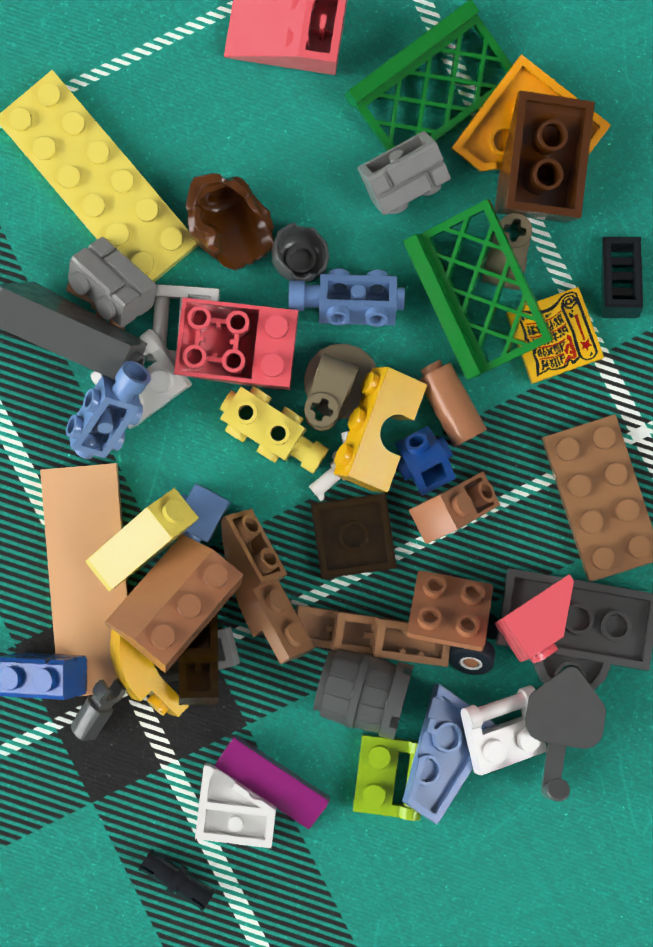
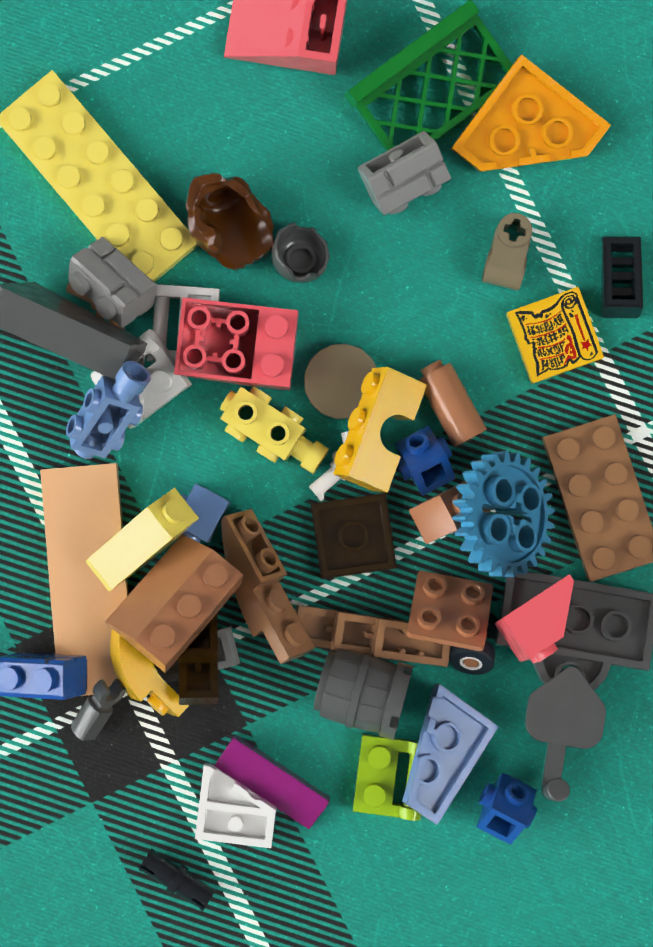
medium blue brick [289,269,405,327] -> none
dark tan piece [304,354,360,431] -> none
green fence [403,199,555,380] -> none
white plate [461,685,547,775] -> none
reddish brown slope [495,90,595,223] -> none
none -> dark azure gear [452,451,555,577]
none -> blue brick [476,773,537,845]

